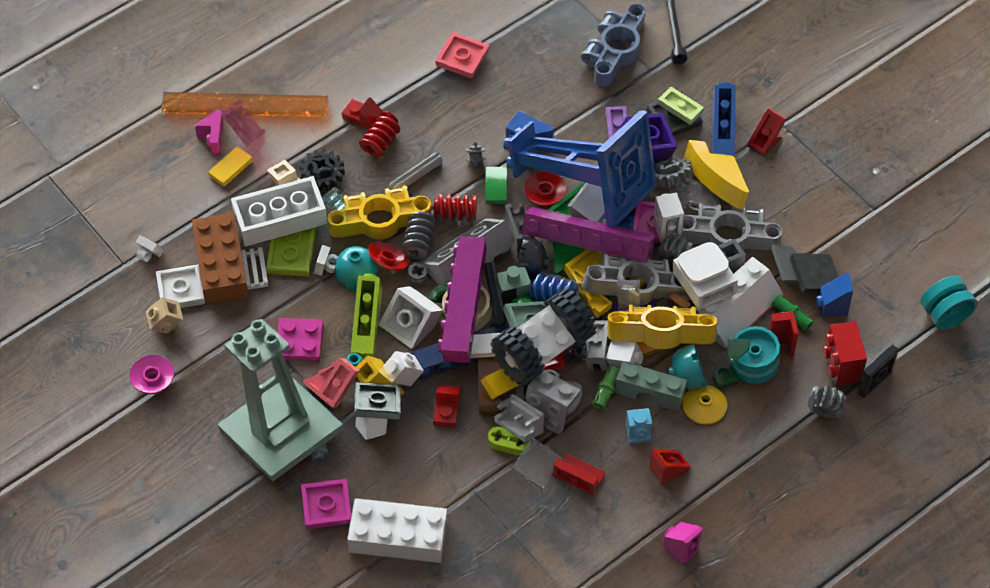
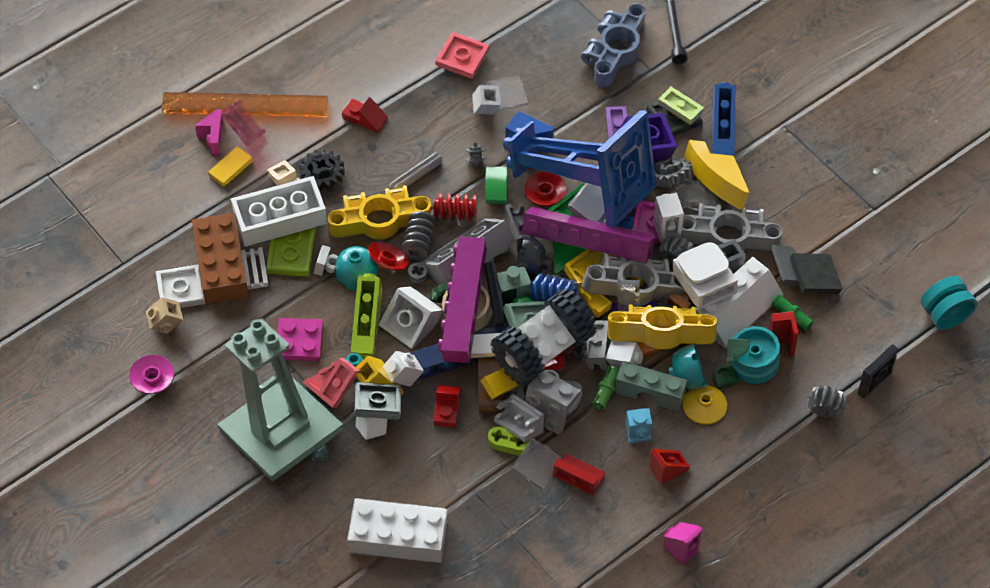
white tile [136,235,164,263] -> none
dark pink plate [301,479,352,529] -> none
clear light blue plate [322,188,347,211] -> none
red piece [358,111,401,157] -> none
red slope [747,108,787,155] -> none
blue slope [816,273,853,317] -> none
red brick [823,321,867,386] -> none
none -> white brick [472,85,501,115]
none -> clear piece [487,75,528,111]

